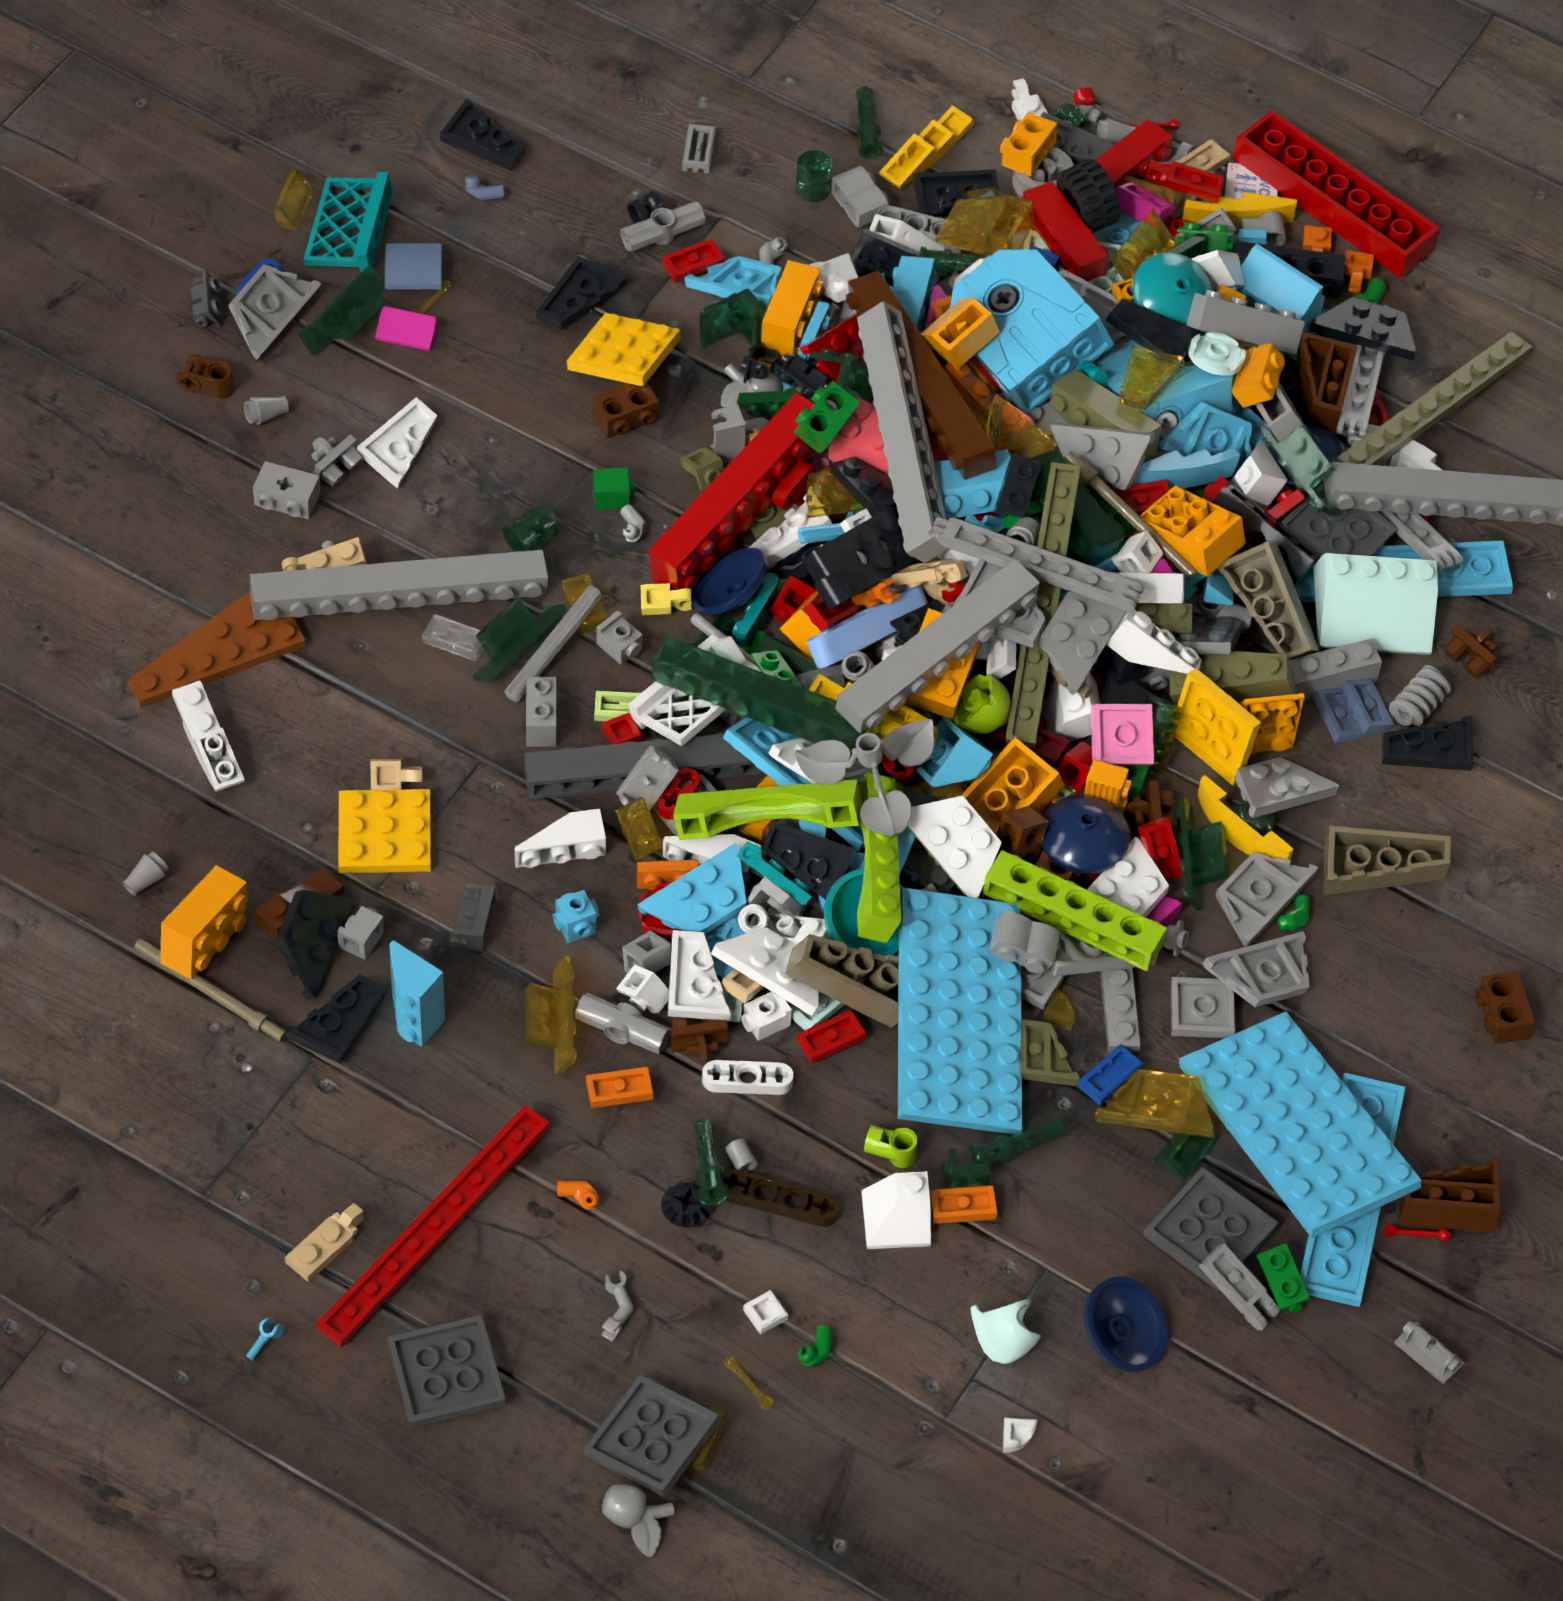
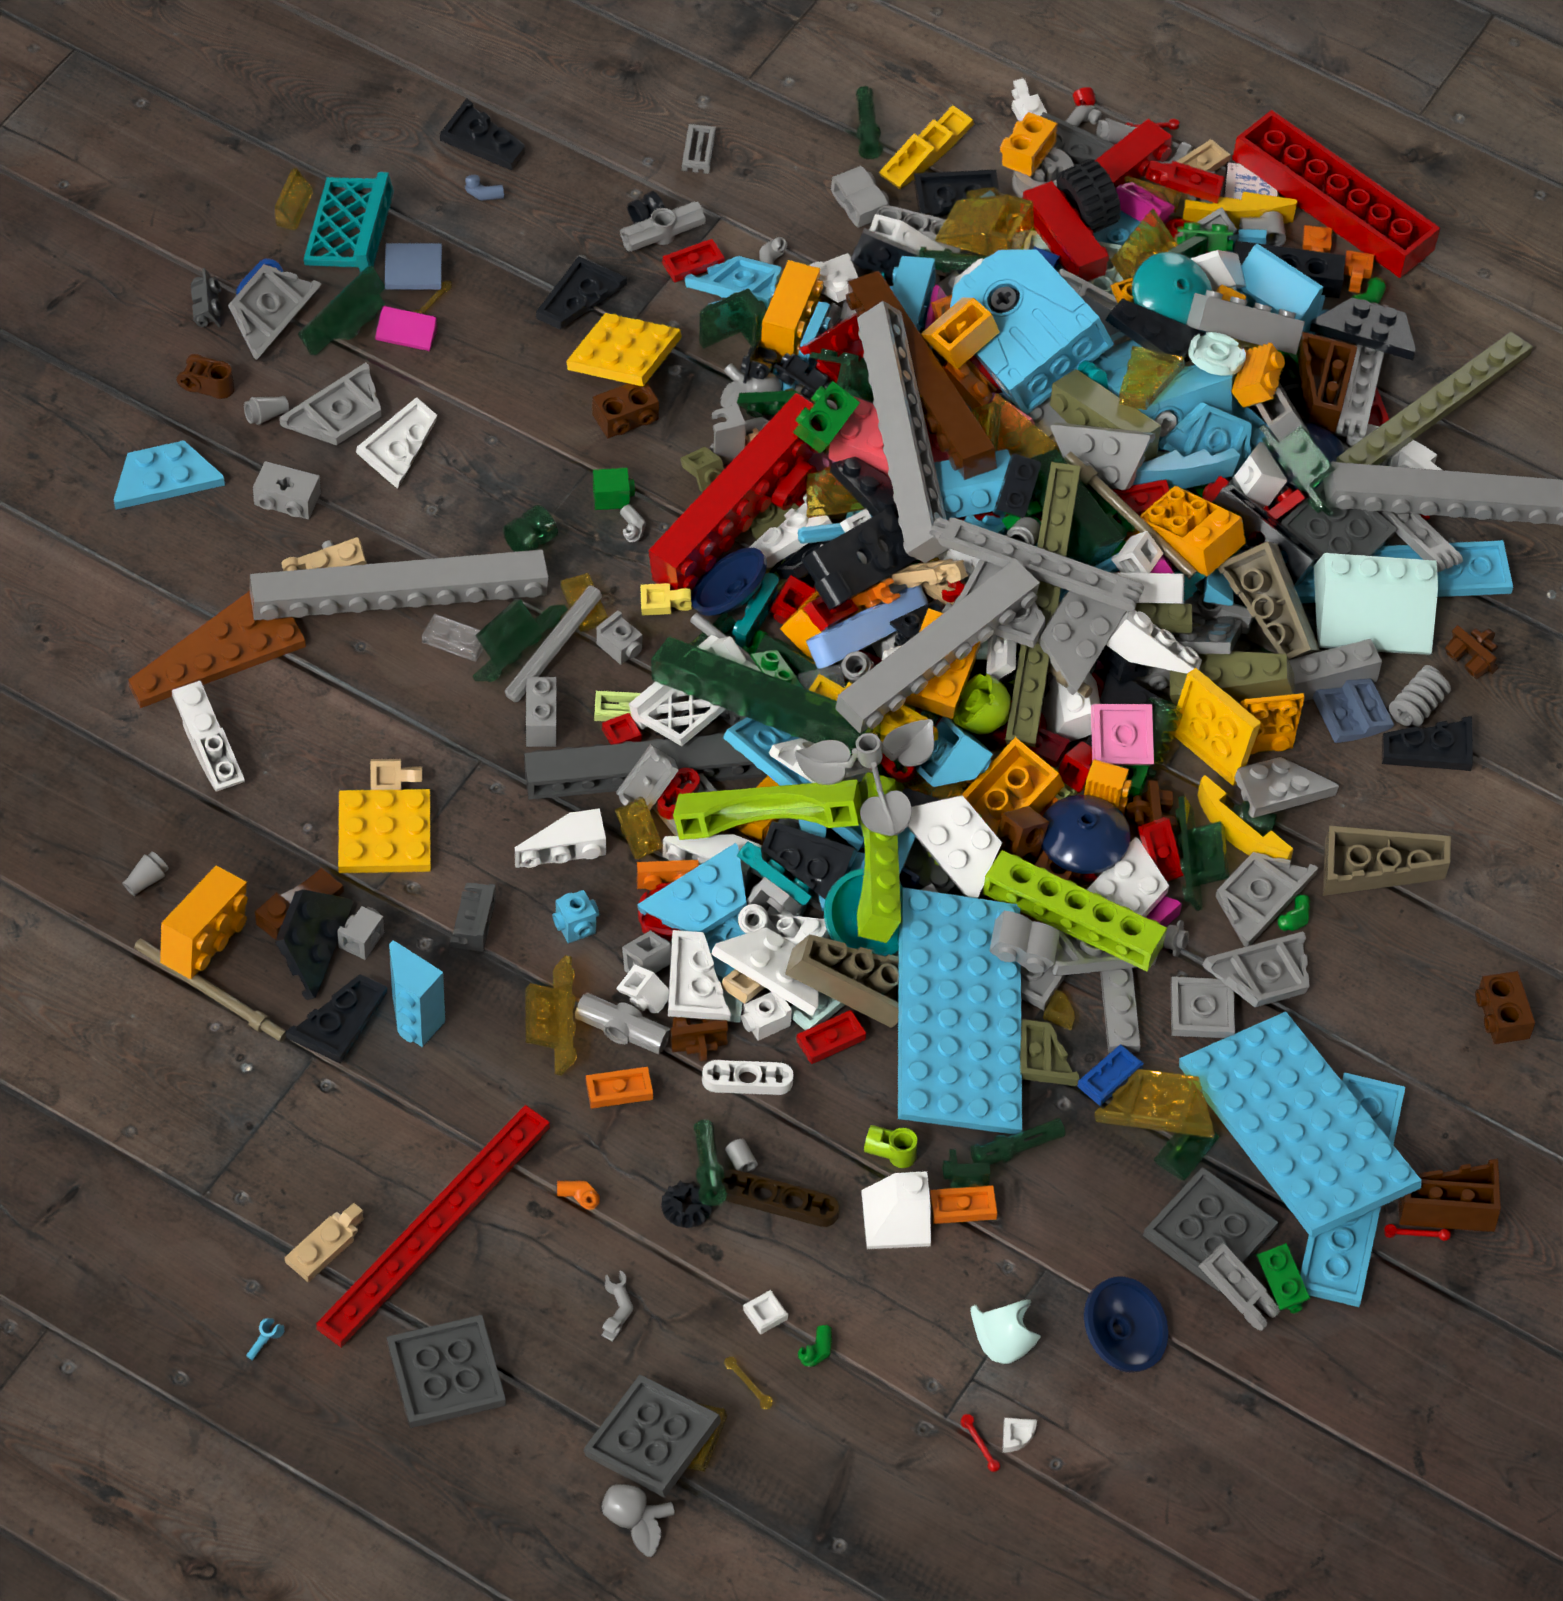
light grey hips [311,434,363,487] -> none
clear green wheel [795,150,832,203] -> none
clear green arm [1050,102,1084,126] -> none
light grey hinge [1394,1320,1465,1384] -> none
none -> medium azure wing [114,440,225,510]
none -> light grey wing [279,362,381,445]
none -> red hinge [961,1414,1000,1472]

